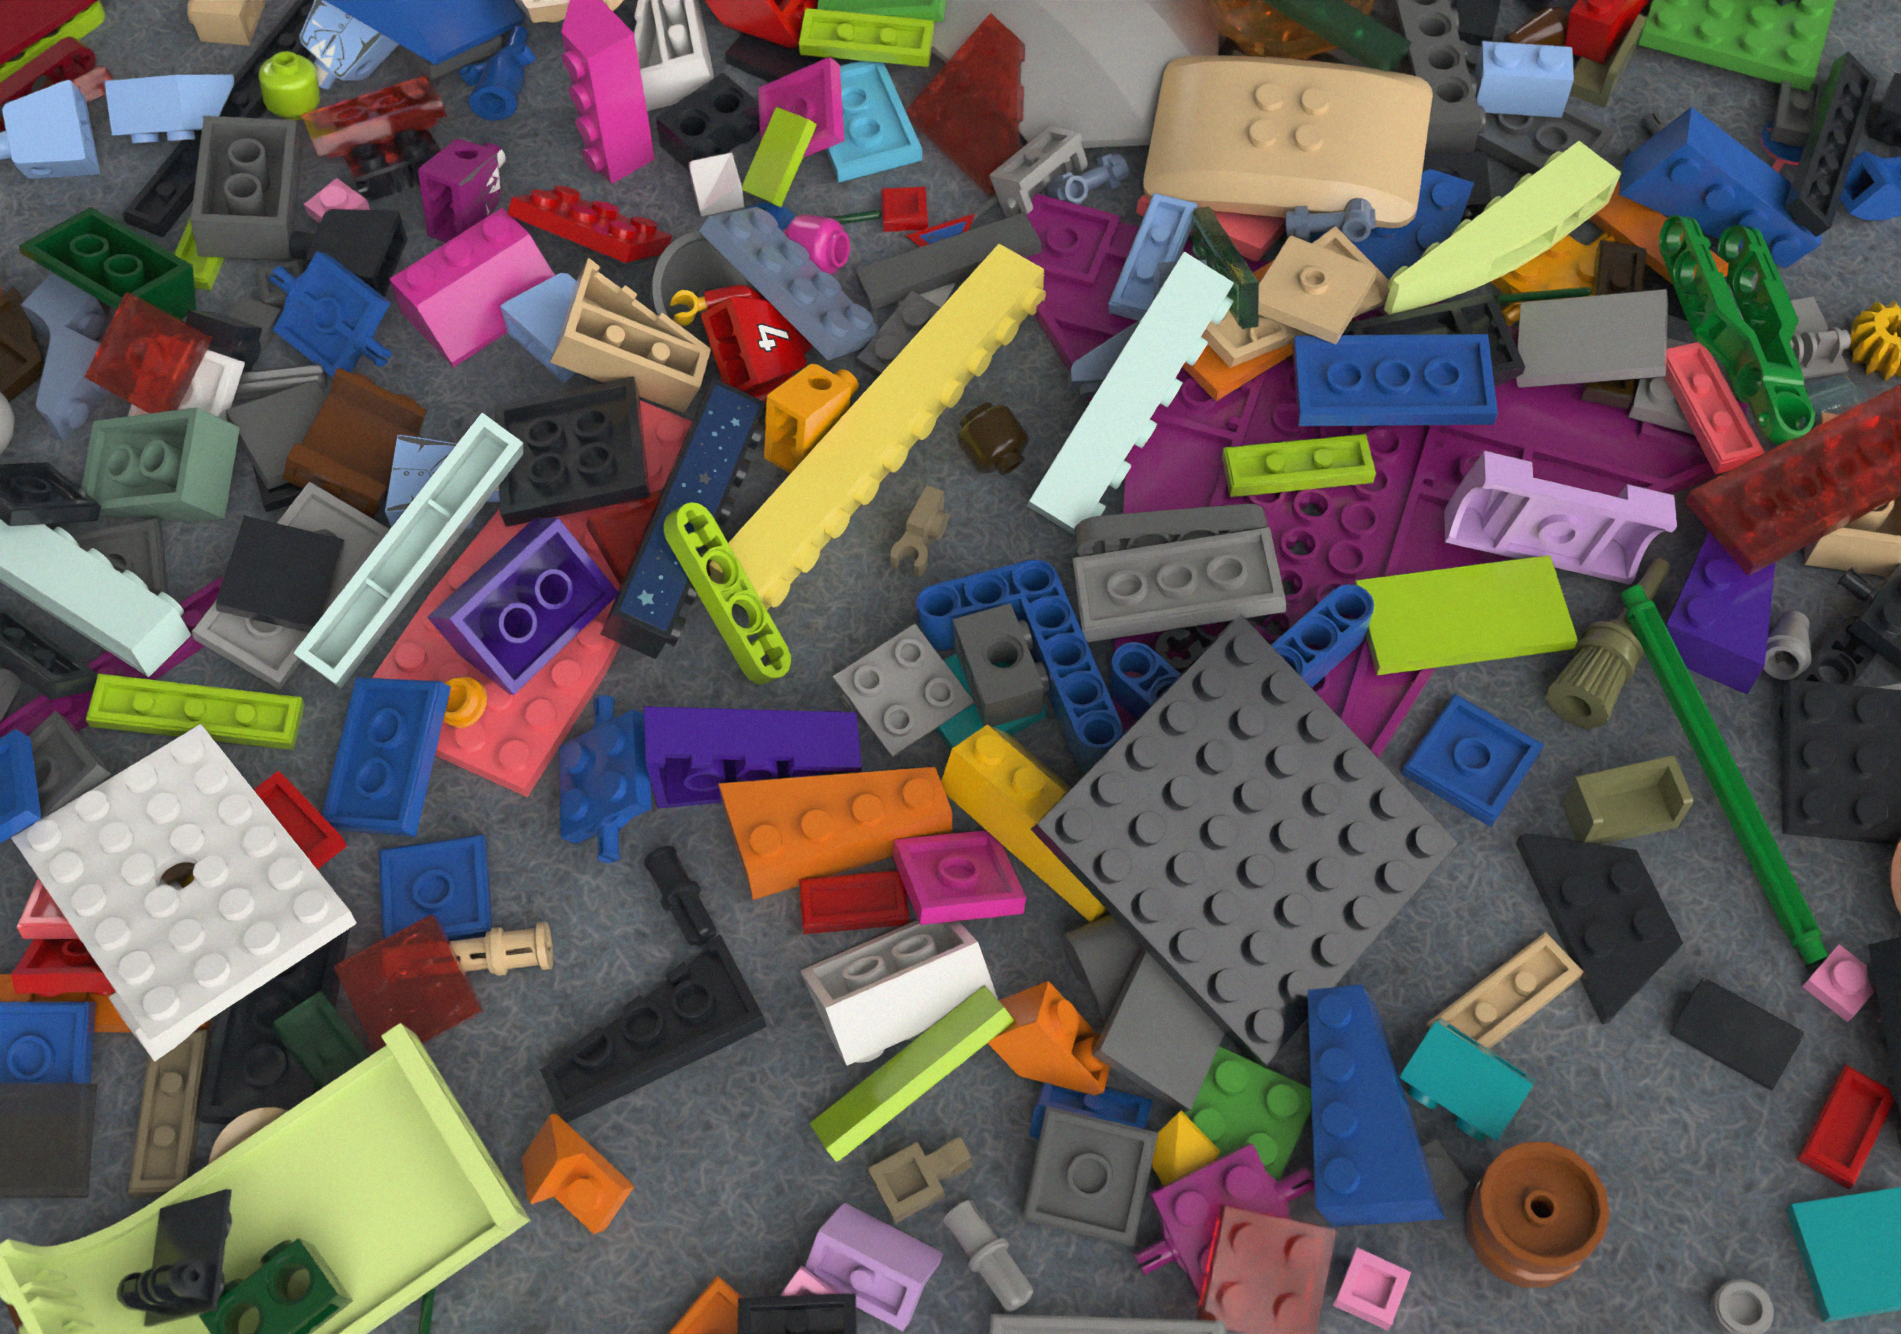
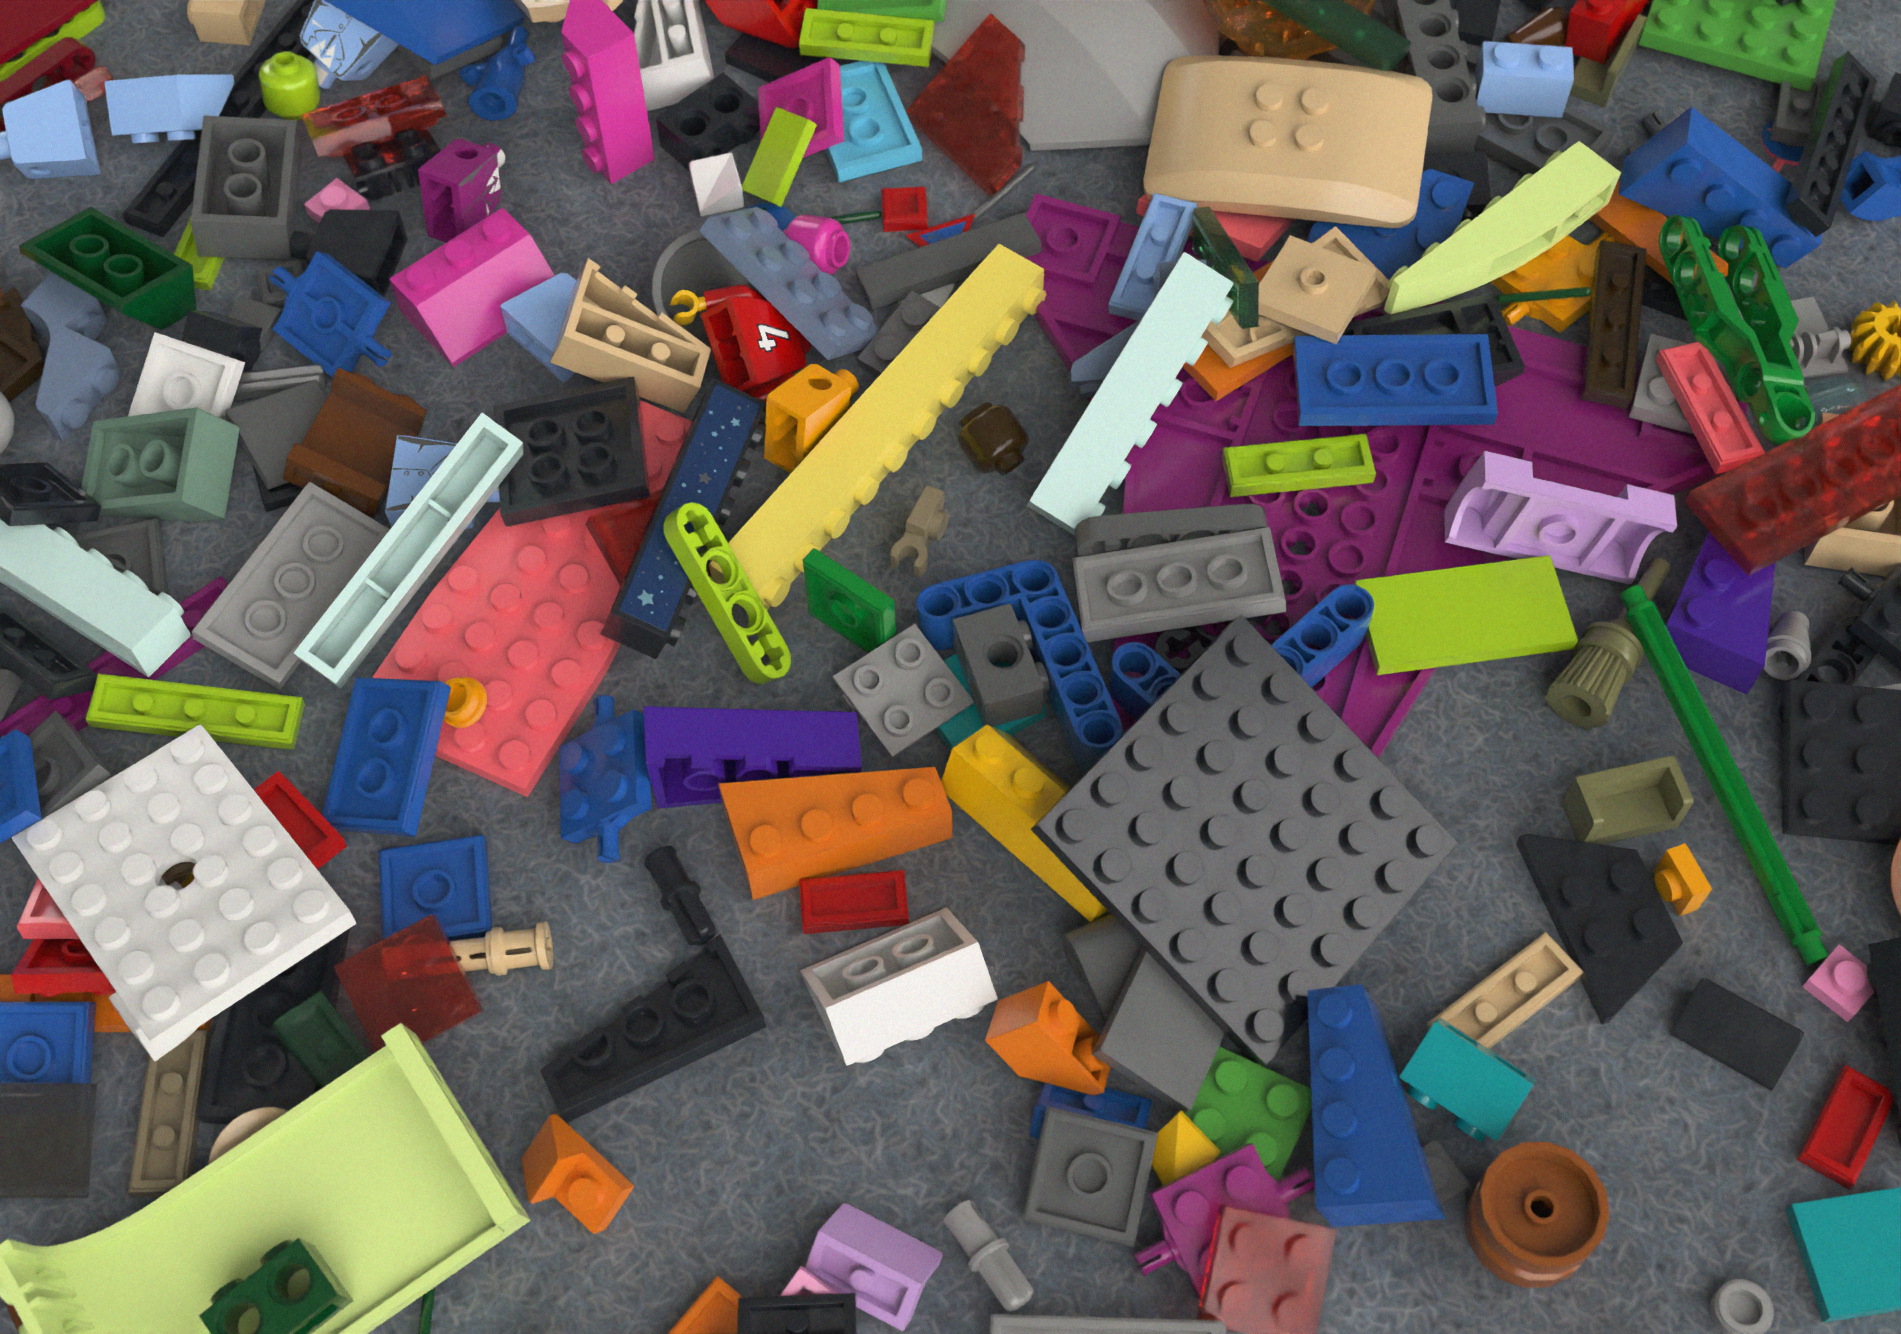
clear red plate [85,292,213,414] -> none
black hinge [116,1189,232,1327] -> none
black tile [216,515,344,633] -> none
dark purple slope [427,518,618,695] -> none
red plate [507,185,672,263] -> none
lime tile [809,985,1014,1162] -> none
dark tan plate [867,1137,973,1224] -> none
dark pink plate [892,830,1026,925] -> none
light grey hinge [989,126,1087,217] -> none
sand blue bar [1047,153,1129,205] -> none
sand blue bar [1286,198,1376,242] -> none
bright pink plate [1333,1248,1411,1331] -> none
blue tile [1401,693,1544,828] -> none
light grey tile [1516,289,1668,388] -> none
none -> green tile [803,548,896,653]
none -> light orange plate [1653,843,1712,916]

